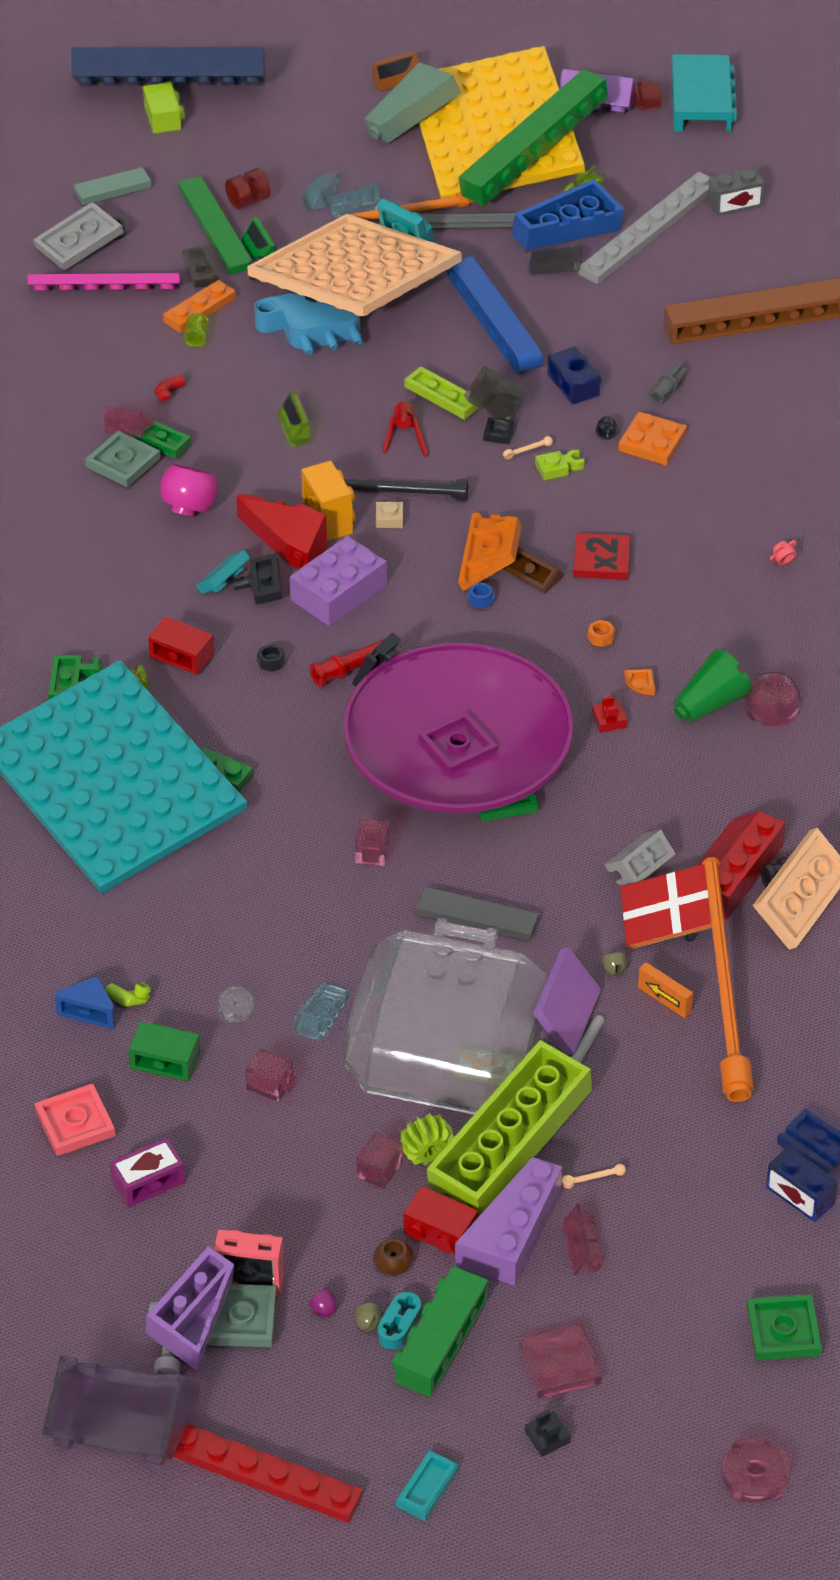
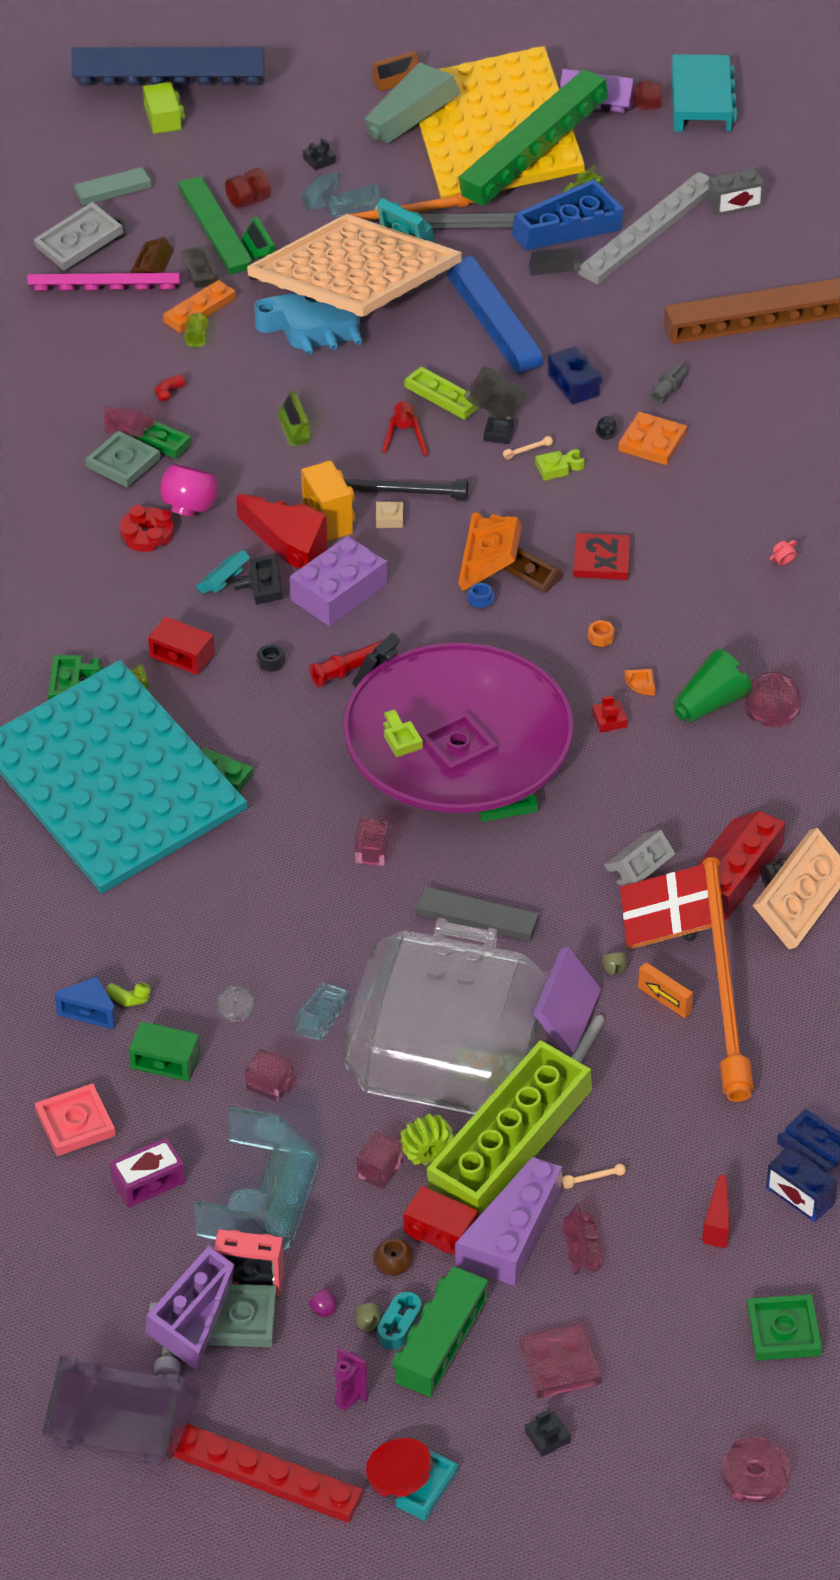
none -> red plate [120,505,174,552]
none -> reddish brown slope [131,237,174,273]
none -> clear light blue windscreen [194,1106,318,1250]
none -> black tile [303,138,336,171]
none -> magenta hinge [334,1347,368,1410]
none -> red tile [366,1437,434,1497]
none -> lime plate [383,709,423,757]
none -> red slope [702,1174,730,1248]

